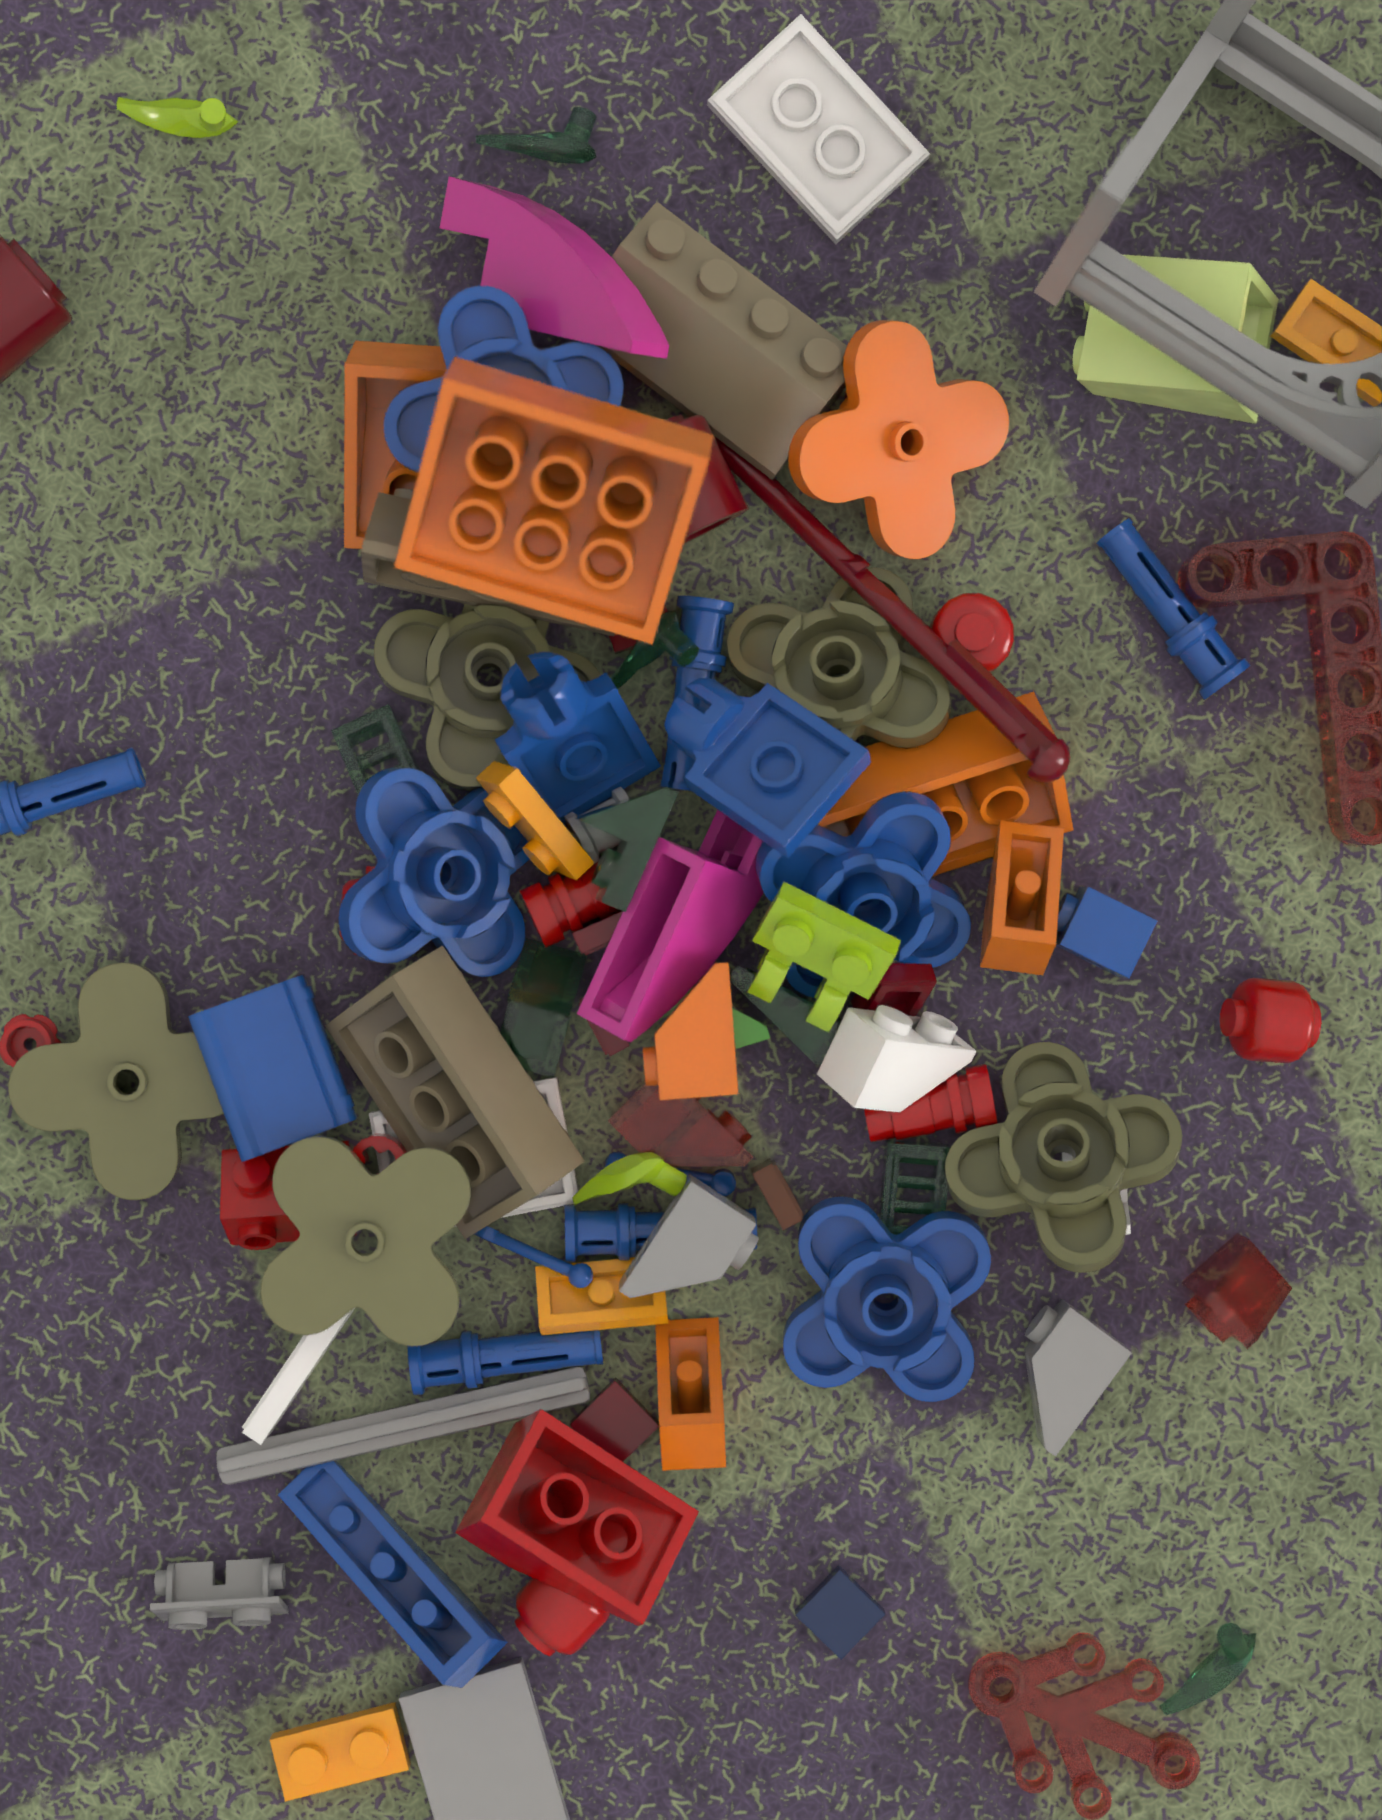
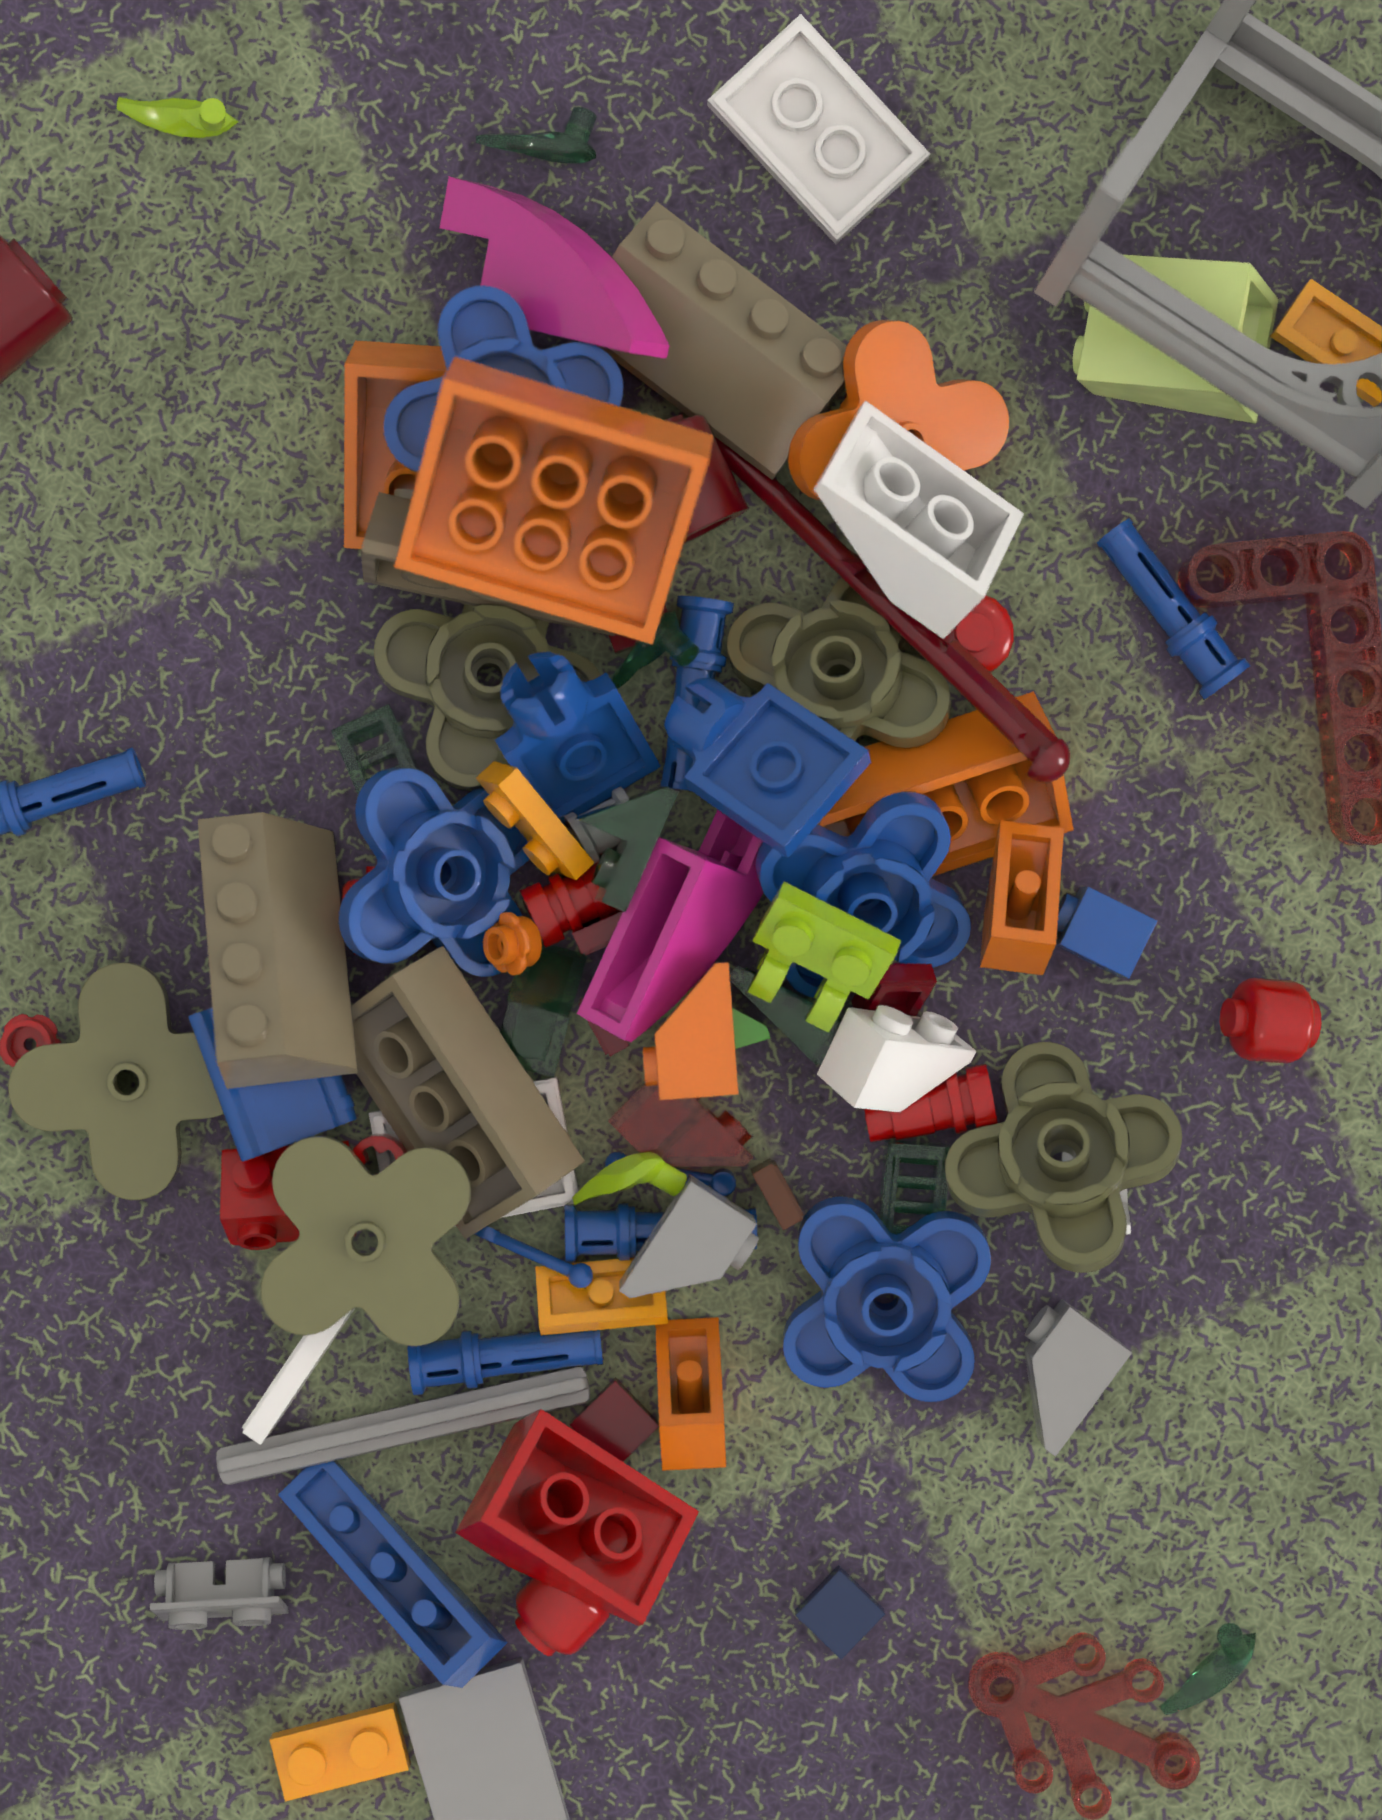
clear red slope [1181,1233,1292,1349] -> none
none -> dark tan slope [197,812,358,1089]
none -> orange plate [483,912,542,976]
none -> white slope [814,401,1024,639]

